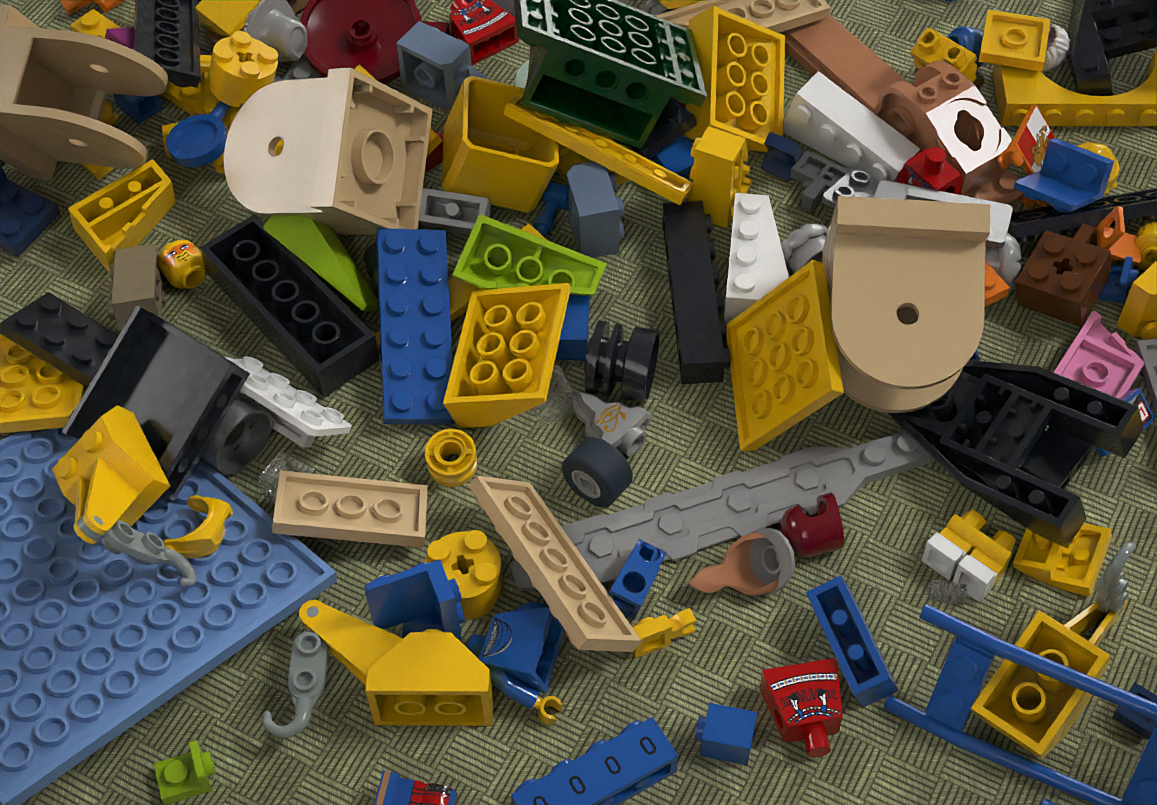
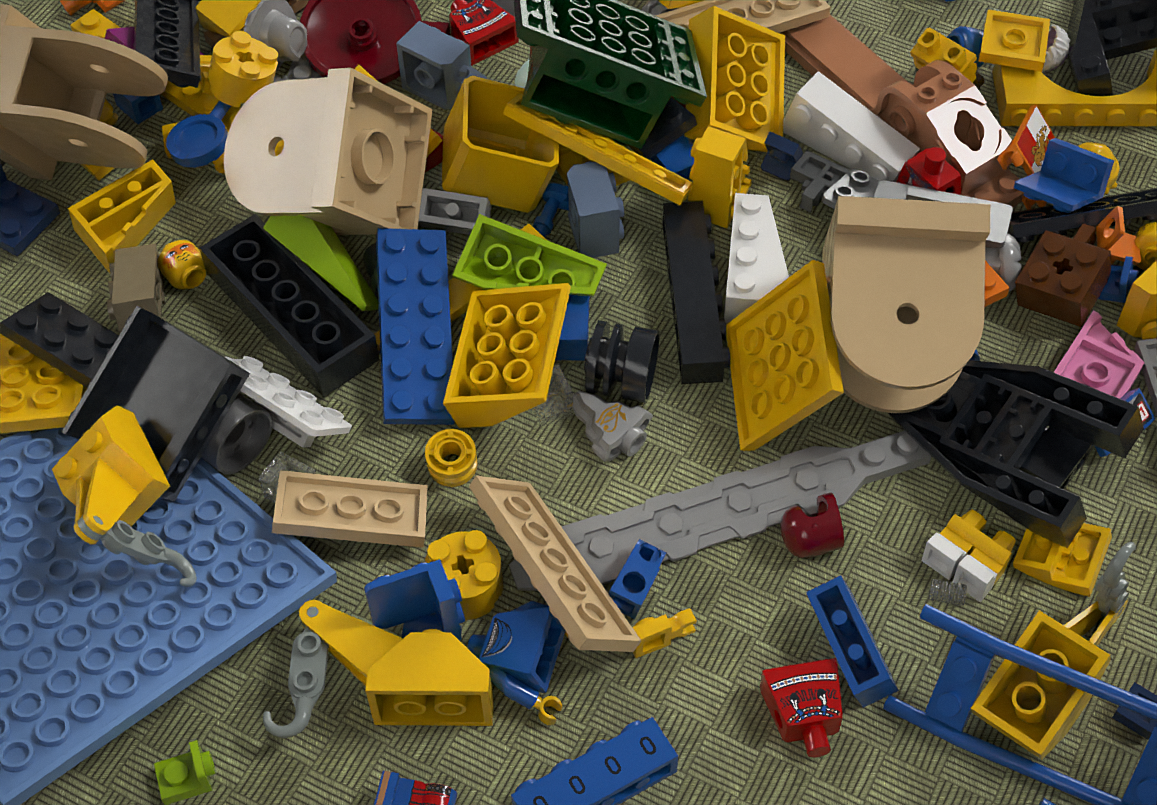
yellow helmet [163,495,233,559] -> none
black wheel [562,437,633,508] -> none
piece [689,528,796,595] -> none
blue brick [695,703,757,765] -> none
light grey piece [781,223,828,273] -> none

